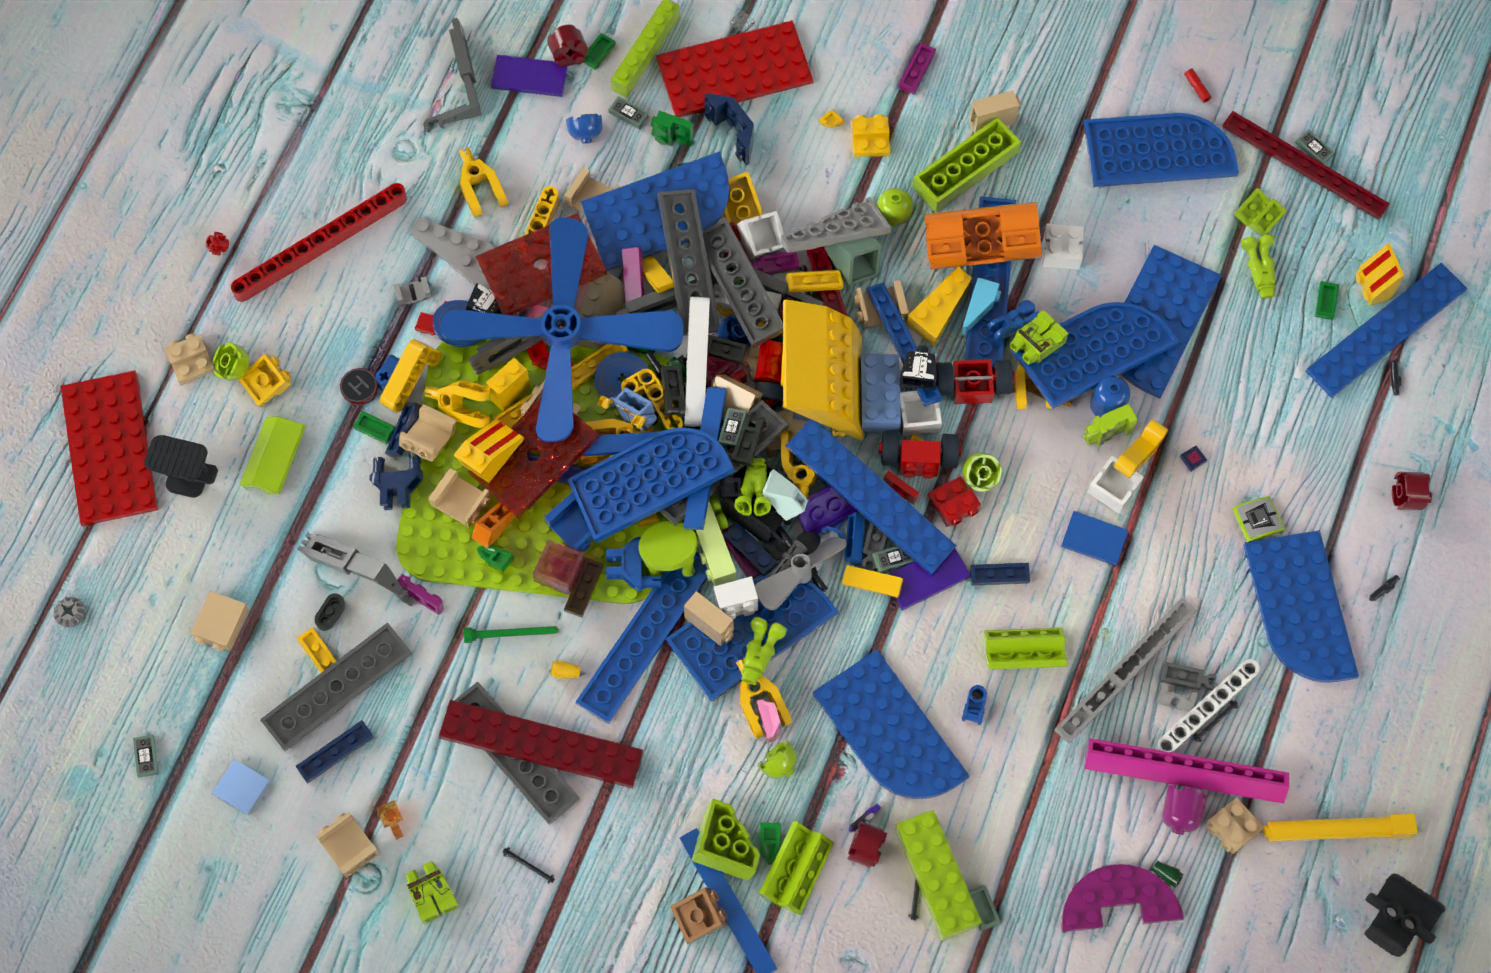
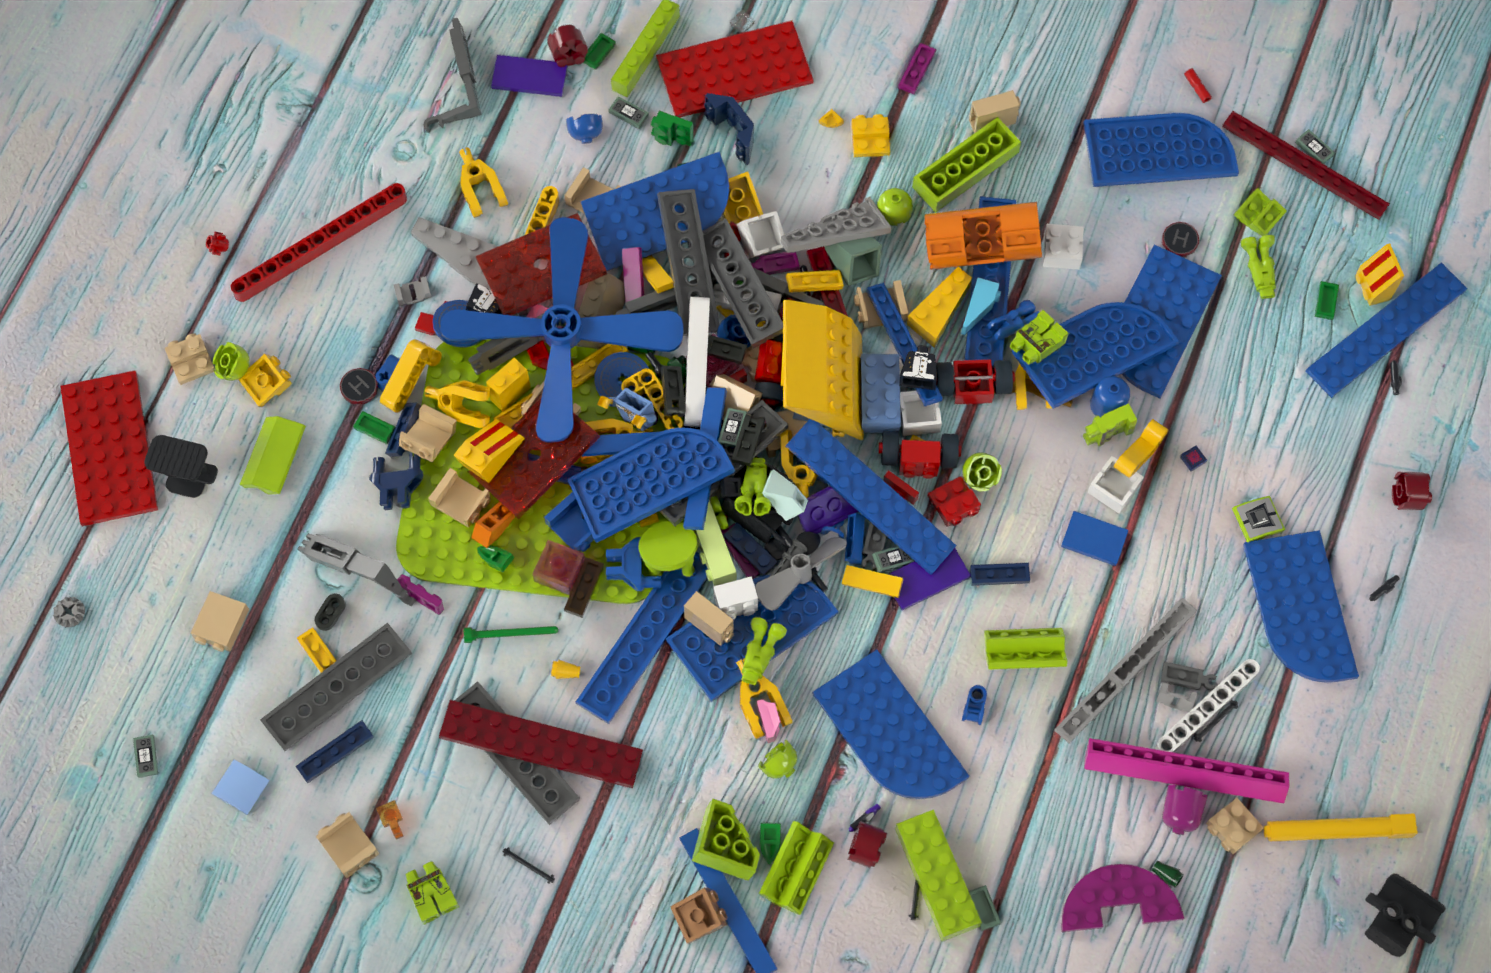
none -> black tile [1162,222,1199,257]

